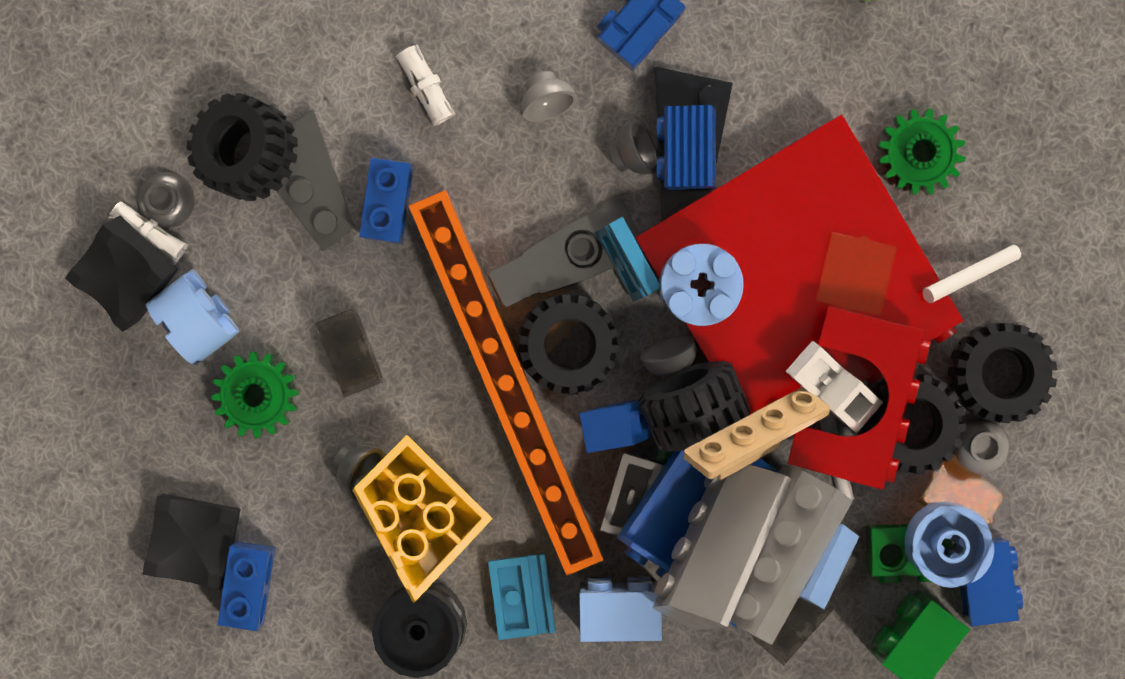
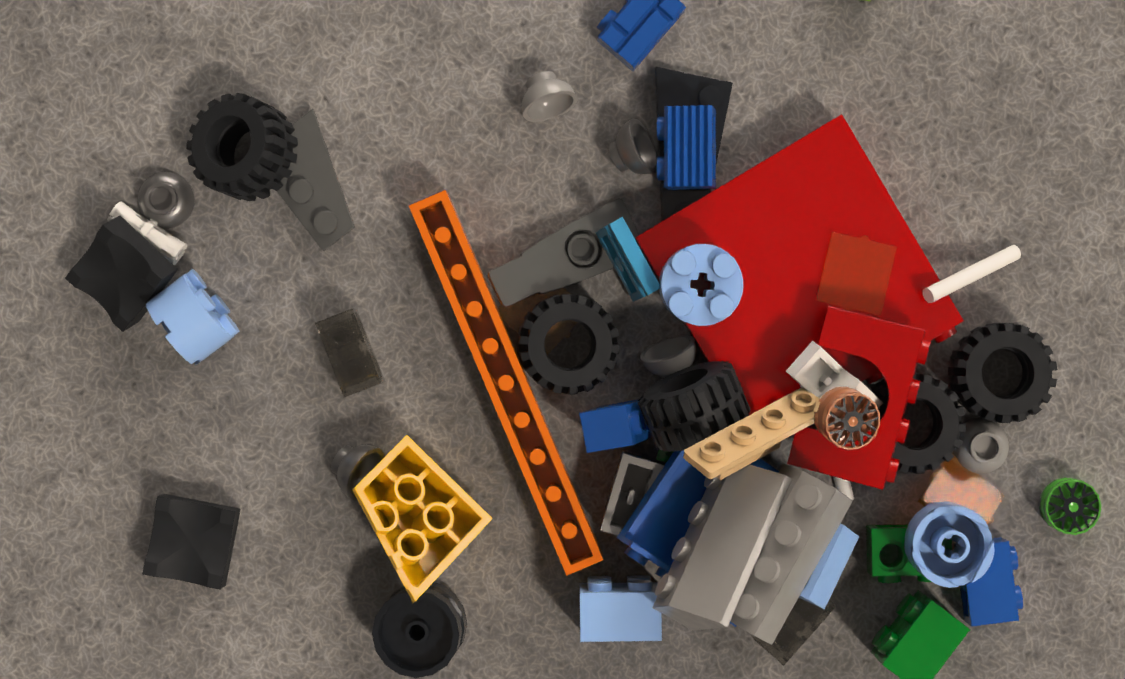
green gear [211,352,300,439] -> none
blue brick [217,541,276,631] -> none
blue brick [359,158,414,245] -> none
white pin [395,45,455,126] -> none
dark azure plate [488,553,556,640] -> none
green gear [876,108,966,196] -> none
none -> nougat wheel [814,386,880,450]
none -> bright green wheel [1039,477,1101,535]

